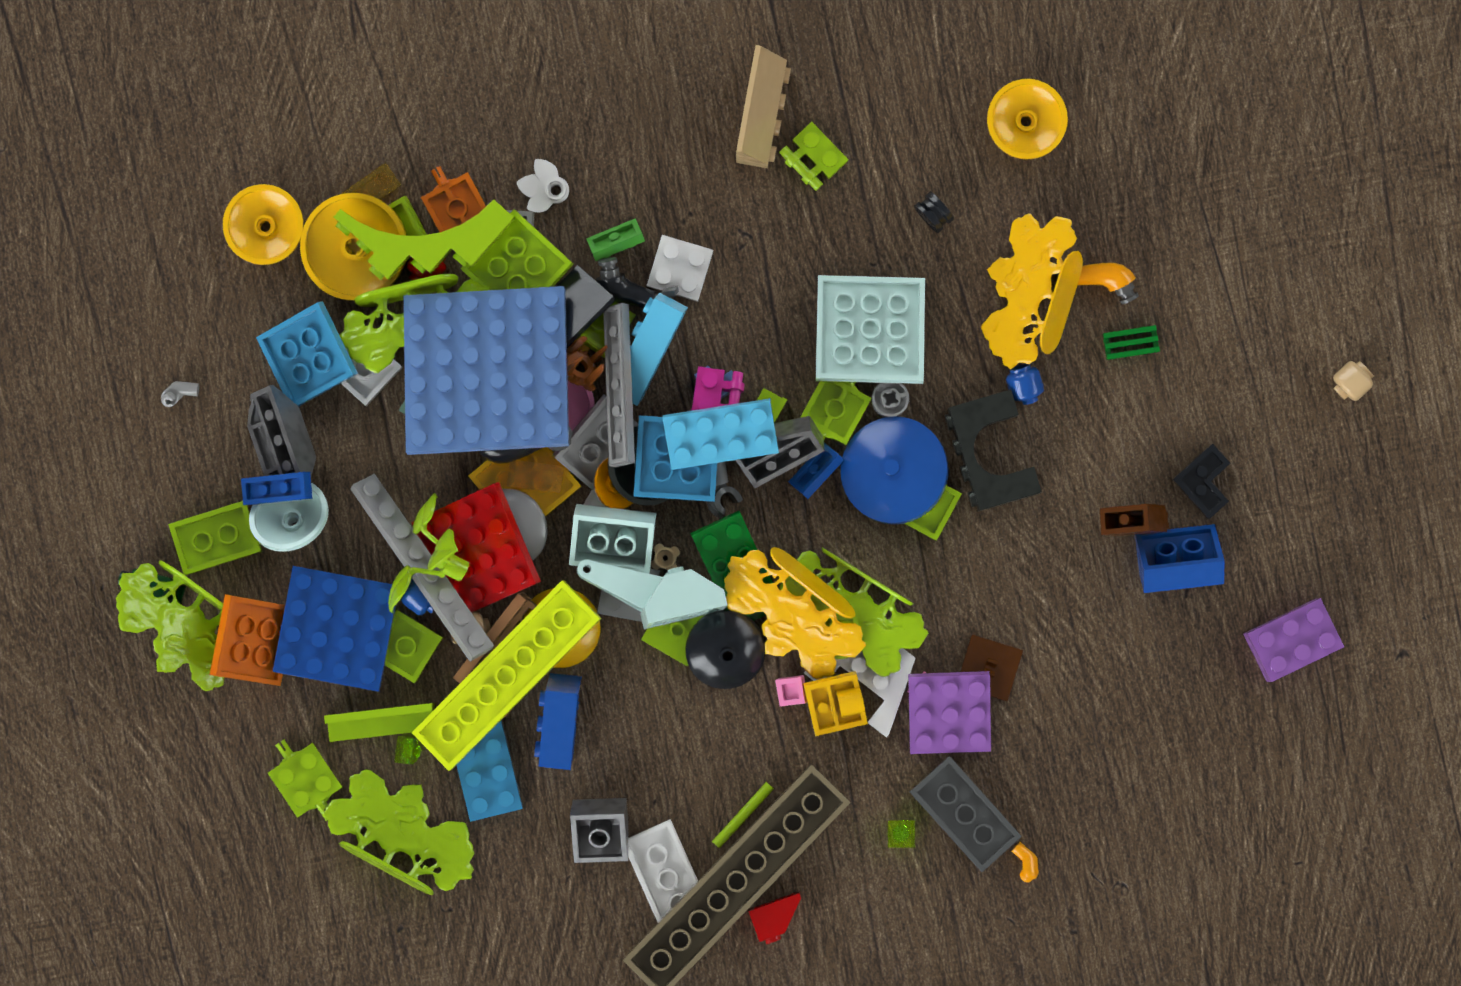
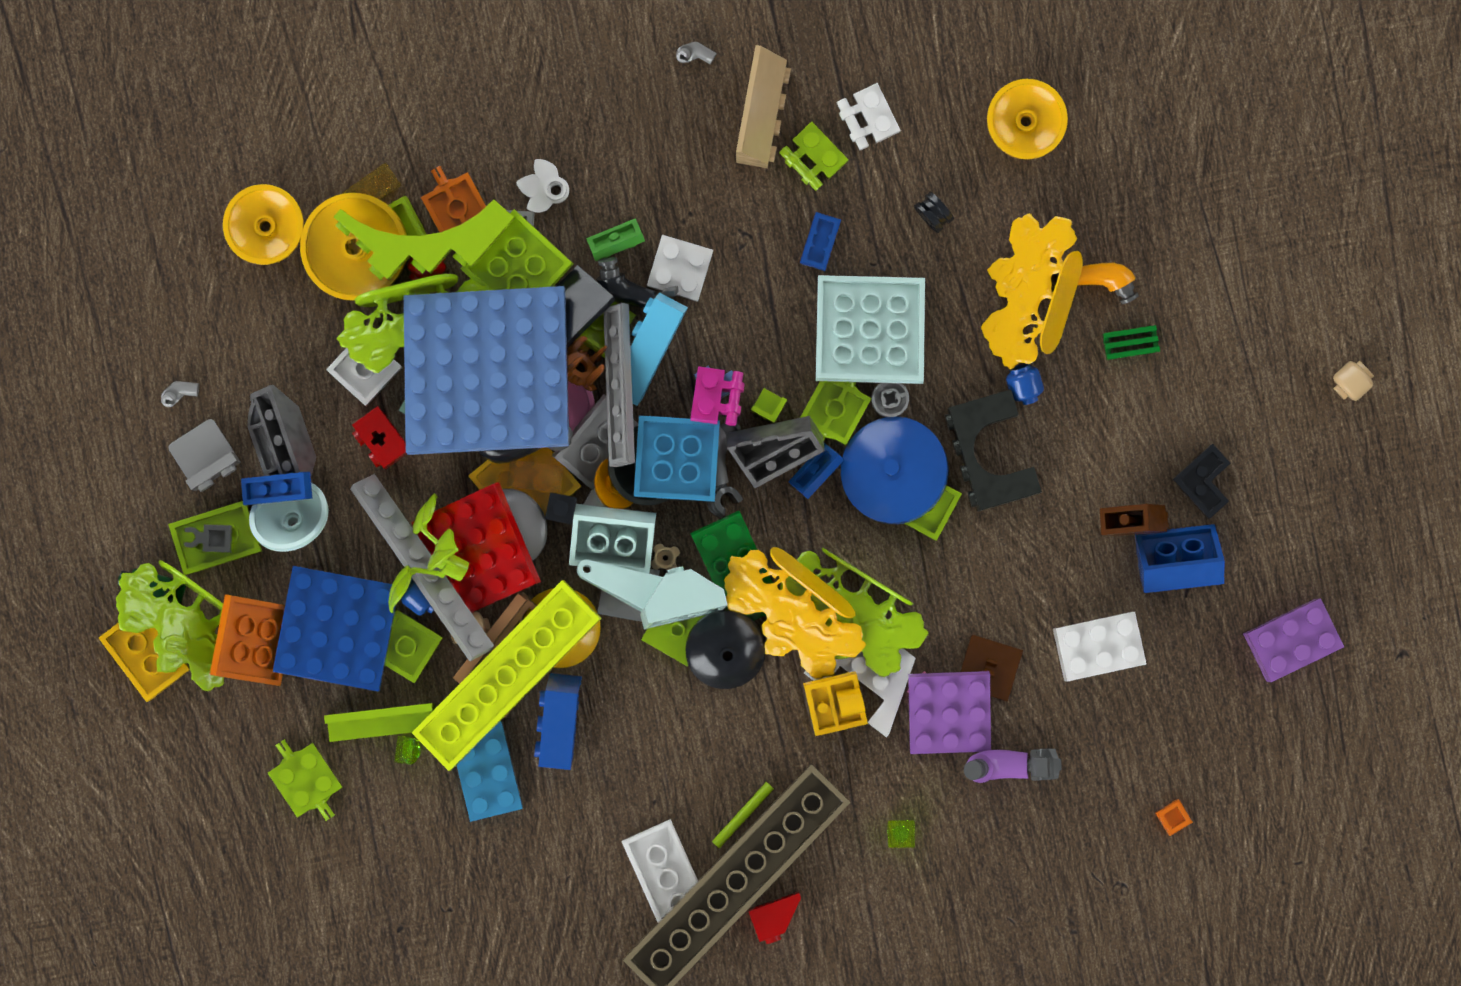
dark azure plate [256,301,358,406] -> none
lime plant [323,769,475,895] -> none
flat silver slope [570,798,628,863] -> none
medium azure plate [662,398,779,470] -> none
bright pink plate [775,675,807,706] -> none
dark grey plate [909,756,1022,872] -> none
light orange arm [1011,841,1039,883] -> none
none -> yellow plate [99,623,190,702]
none -> light grey bracket [169,419,241,492]
none -> dark grey plate [184,524,232,553]
none -> red brick [352,406,407,469]
none -> black brick [545,492,577,524]
none -> light grey arm [676,42,717,65]
none -> blue plate [800,212,841,271]
none -> white plate [837,83,901,150]
none -> piece [964,748,1062,783]
none -> white brick [1053,612,1146,681]
none -> orange tile [1155,799,1193,836]

